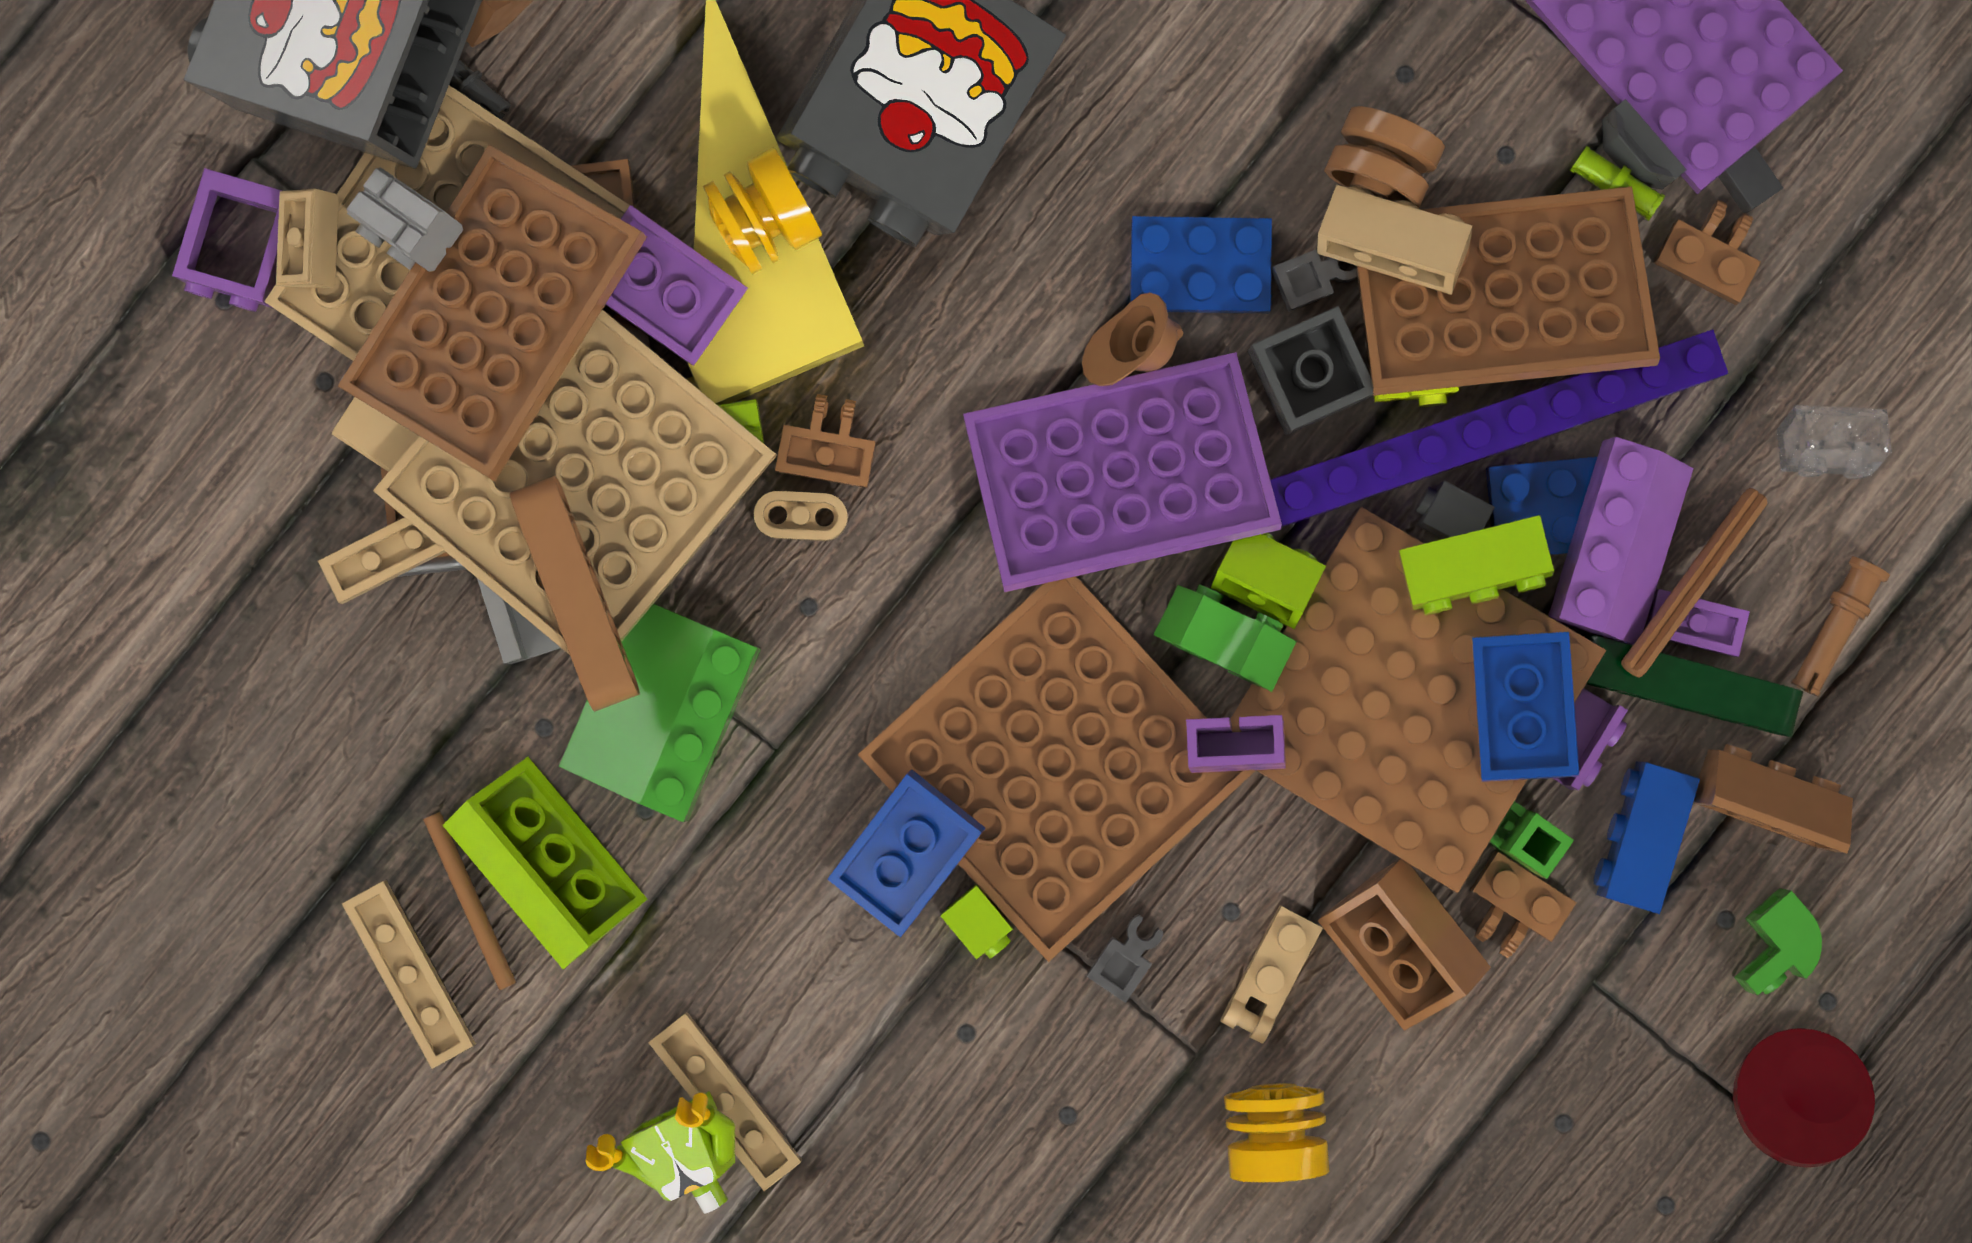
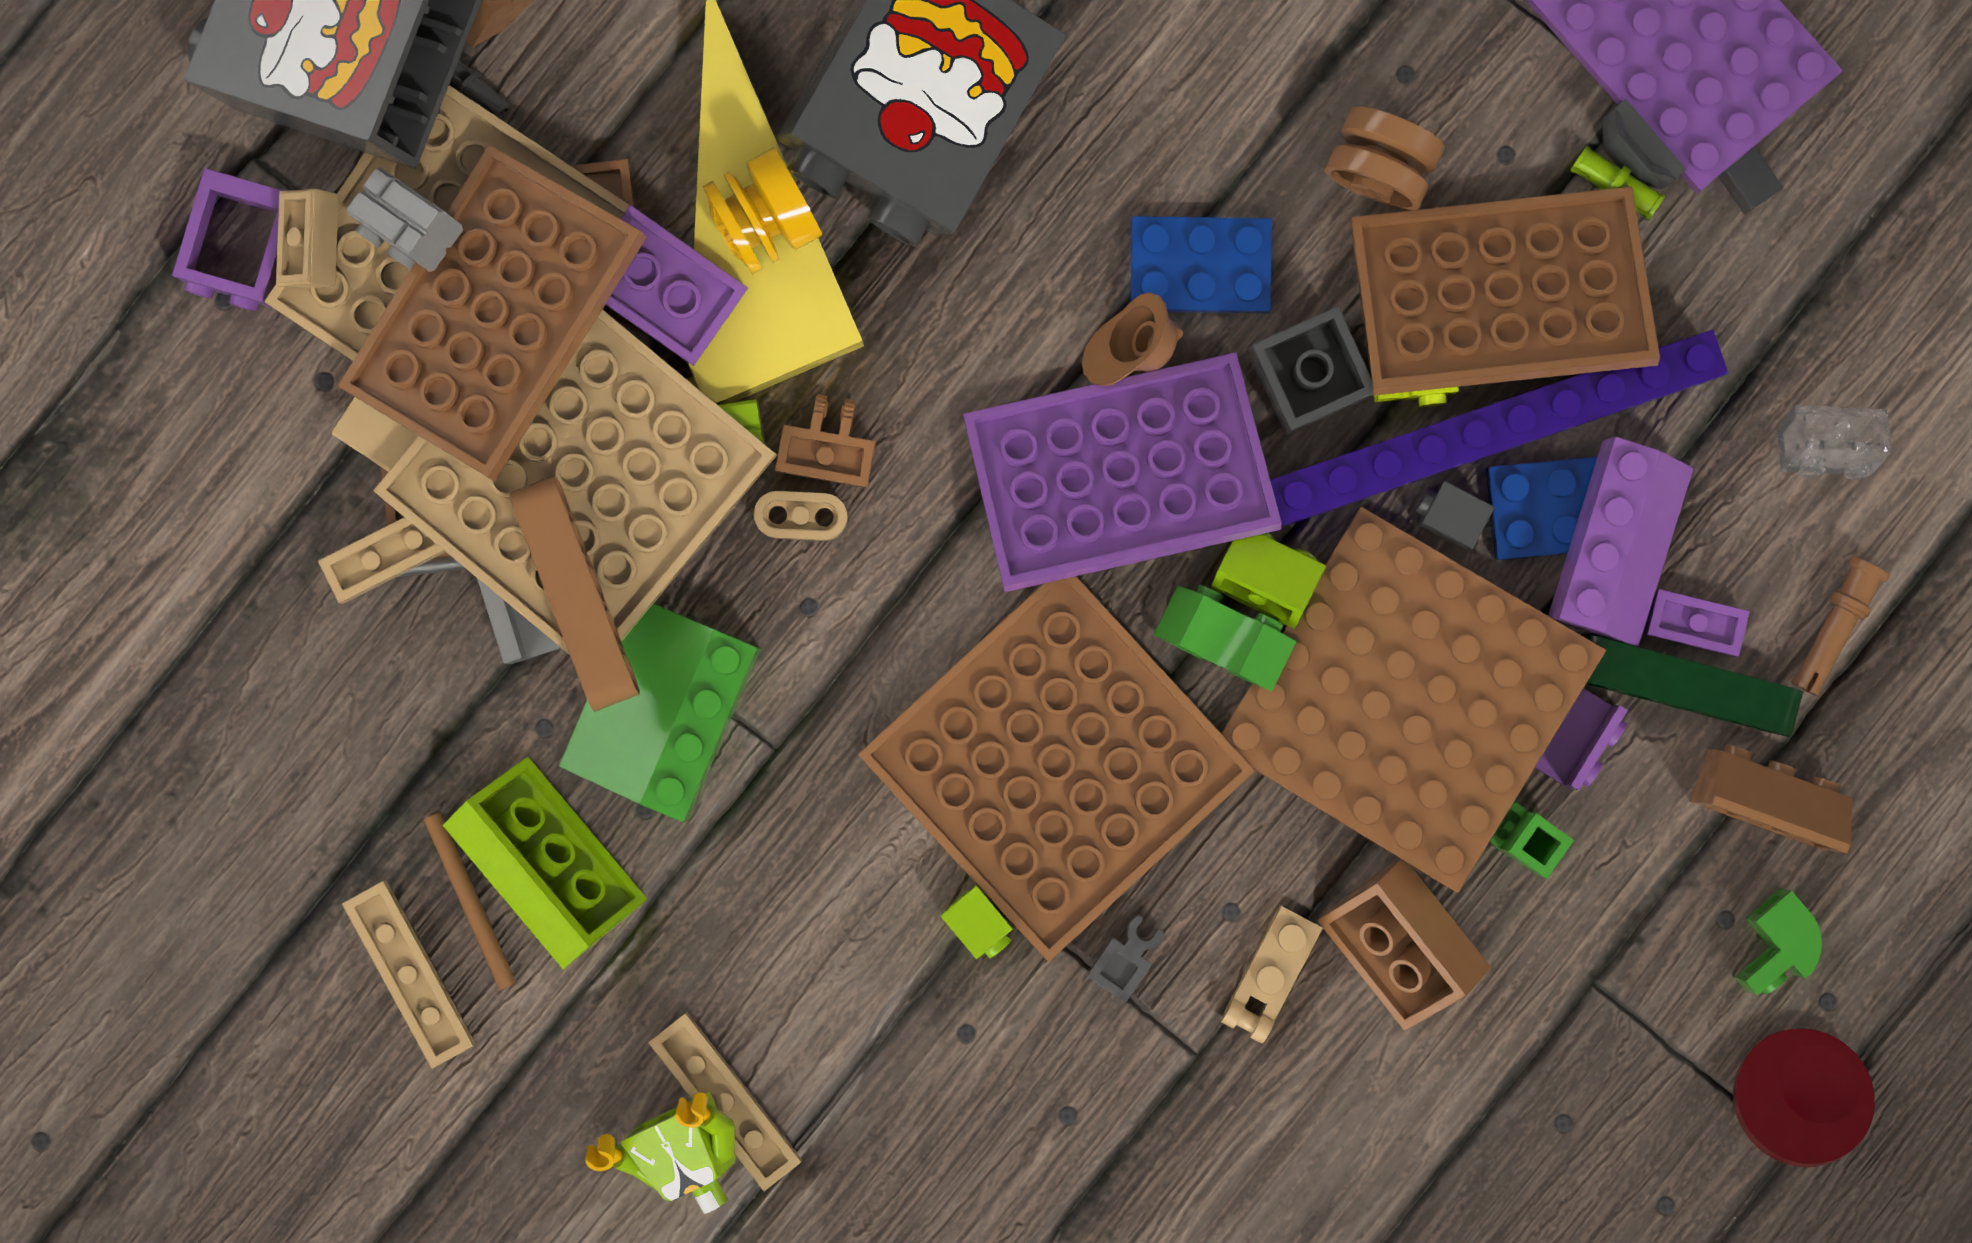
blue plate [827,769,985,938] -> none
medium lavender piece [1186,715,1286,773] -> none
yellow wheel [1224,1083,1329,1182] -> none
flat silver plate [1271,249,1358,312] -> none
tan brick [1317,185,1473,295] -> none
lime brick [1399,515,1554,615] -> none
medium nougat hinge [1470,851,1577,958] -> none
blue plate [1472,632,1579,782] -> none
blue brick [1594,761,1700,914] -> none
medium nougat axle [1621,488,1768,678] -> none
medium nougat hinge [1653,200,1761,305] -> none

